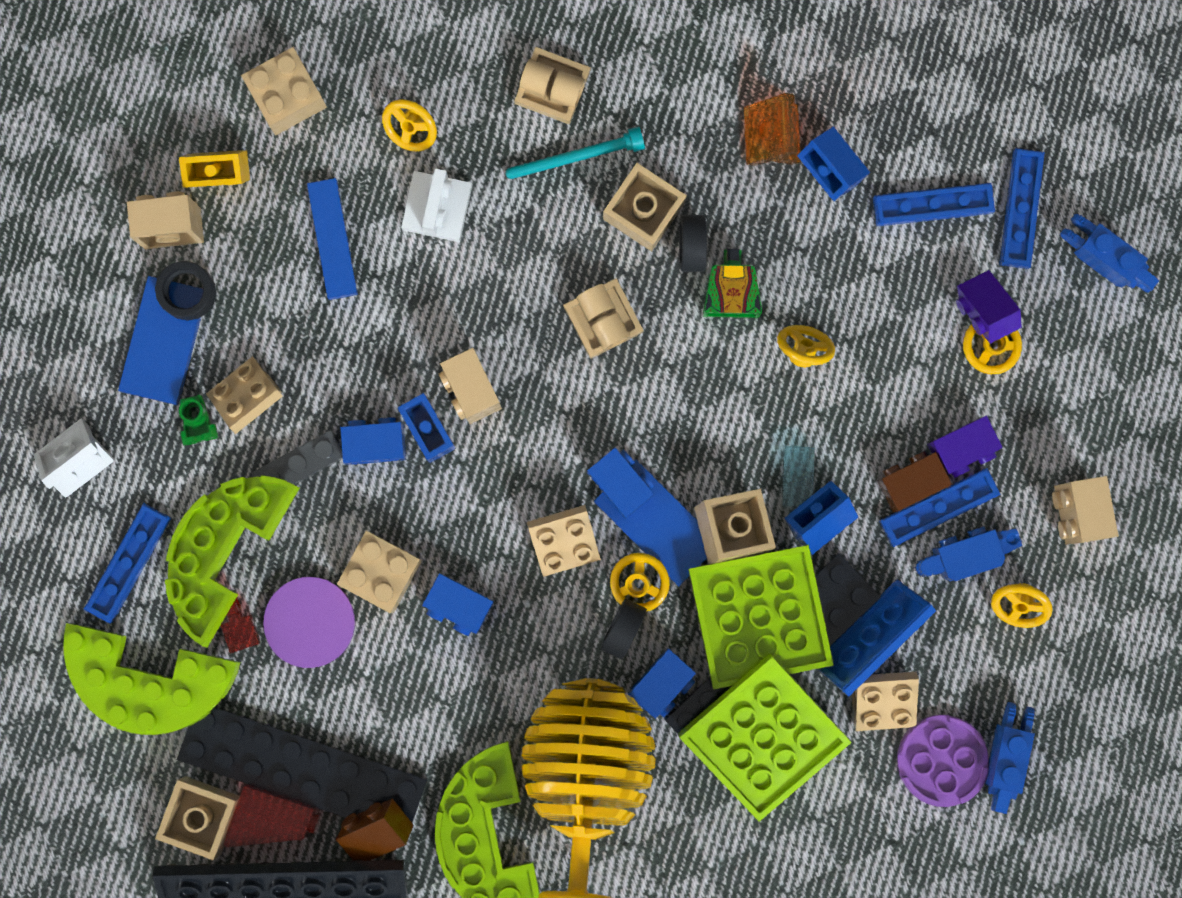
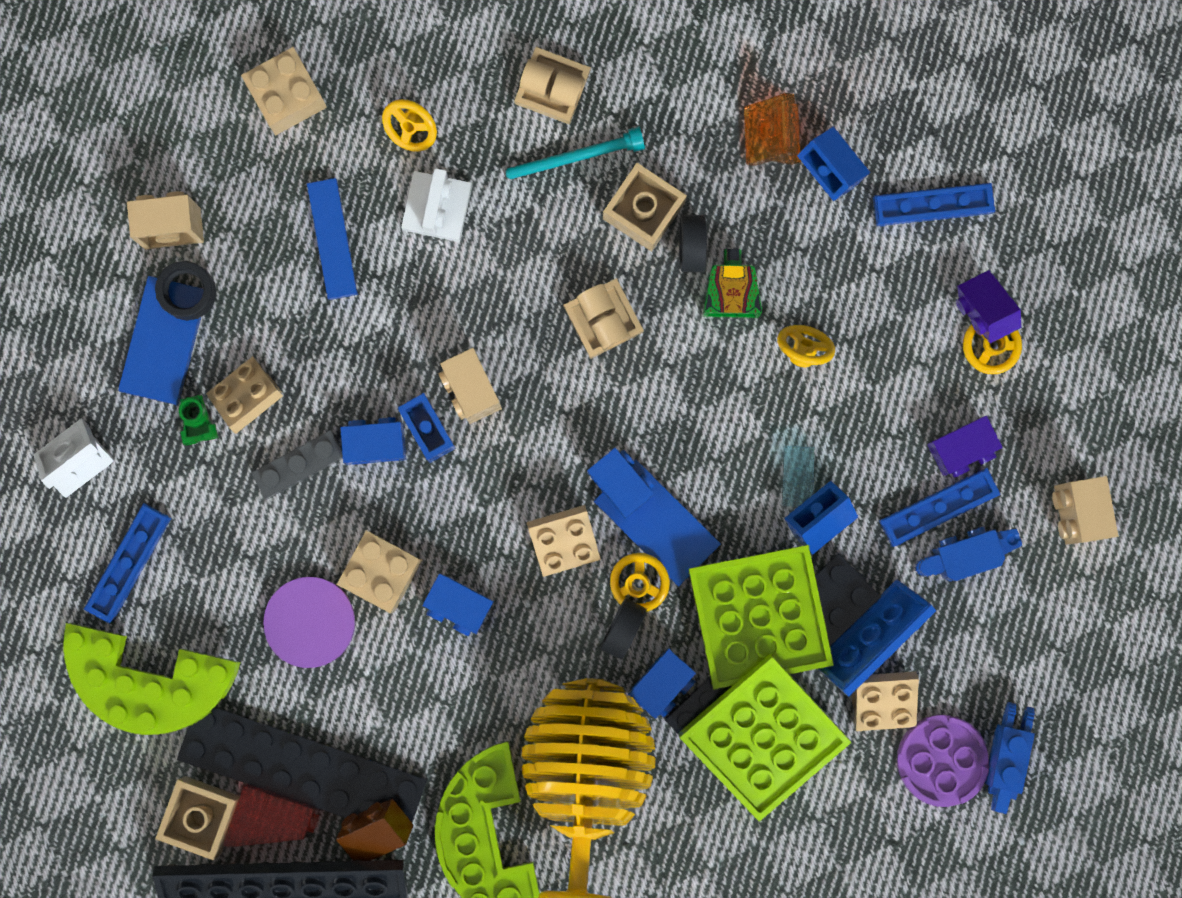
lime plate [165,476,300,648] -> none
yellow brick [179,150,250,188] -> none
clear red plate [221,597,261,653] -> none
tan brick [694,489,776,565] -> none
reddish brown brick [877,451,952,513] -> none
yellow piece [991,583,1053,628] -> none
blue tile [999,148,1045,269] -> none
blue hinge [1060,214,1160,293] -> none

